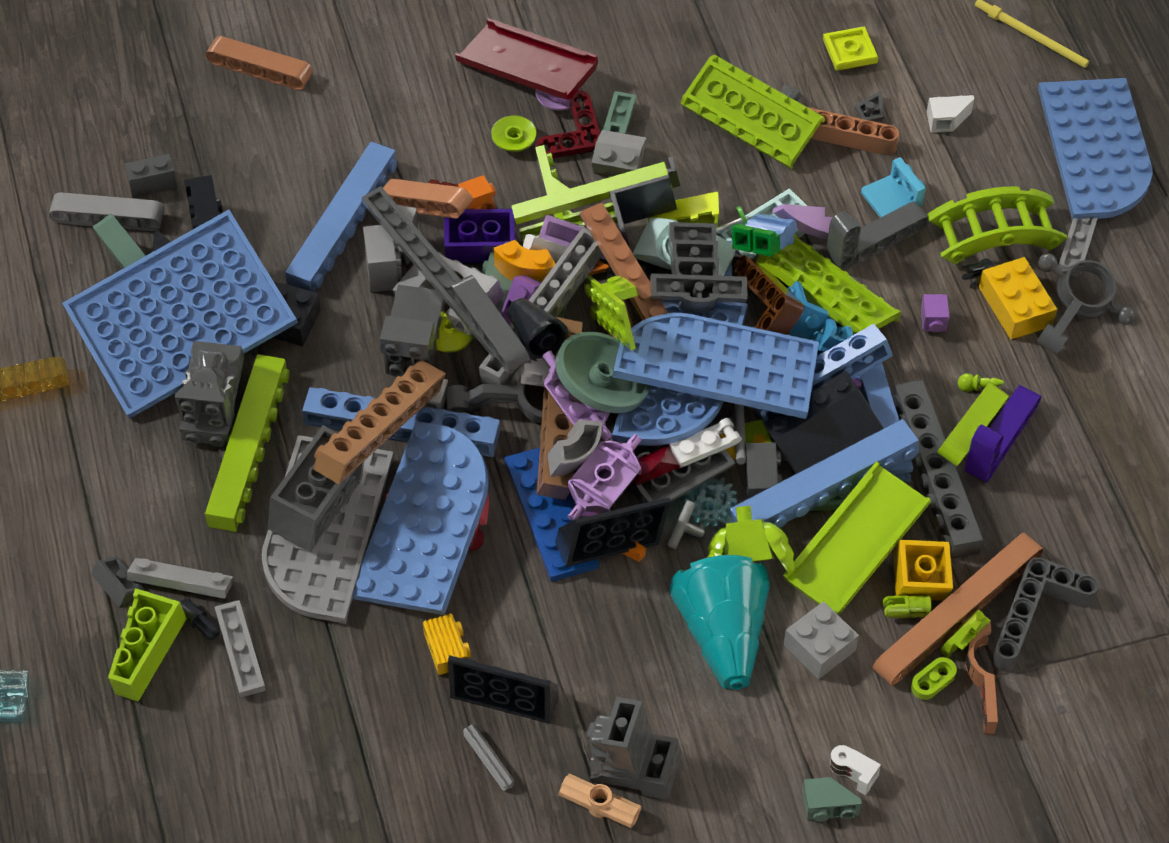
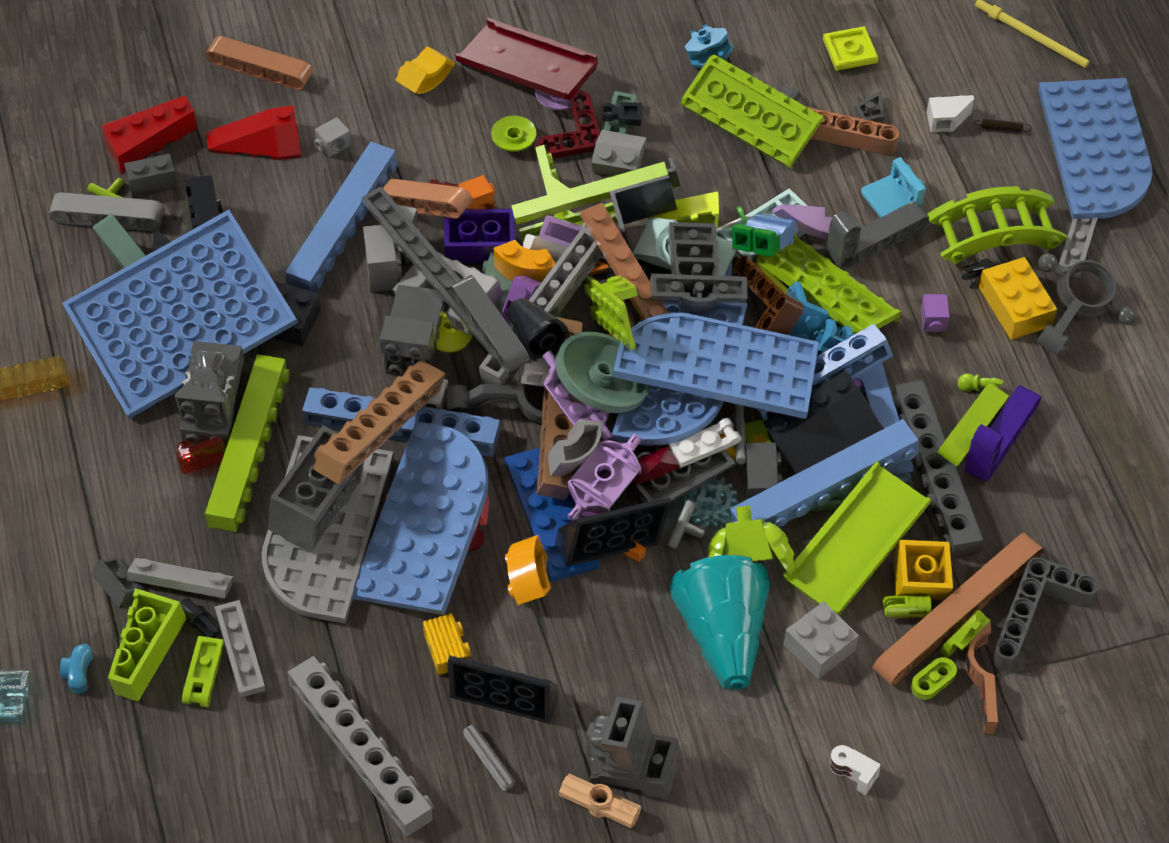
sand green slope [802,777,862,822] -> none
none -> dark azure piece [60,644,93,694]
none -> lime piece [87,178,125,198]
none -> red wedge [101,95,197,174]
none -> clear red piece [175,437,226,474]
none -> lime plate [182,636,224,707]
none -> red wedge [206,105,301,160]
none -> light grey brick [288,656,434,837]
none -> light grey brick [314,117,351,158]
none -> yellow brick [395,46,456,94]
none -> light orange brick [505,535,551,605]
none -> black plate [603,102,642,126]
none -> dark azure hinge [685,24,734,68]
none -> dark brown piece [974,118,1031,132]

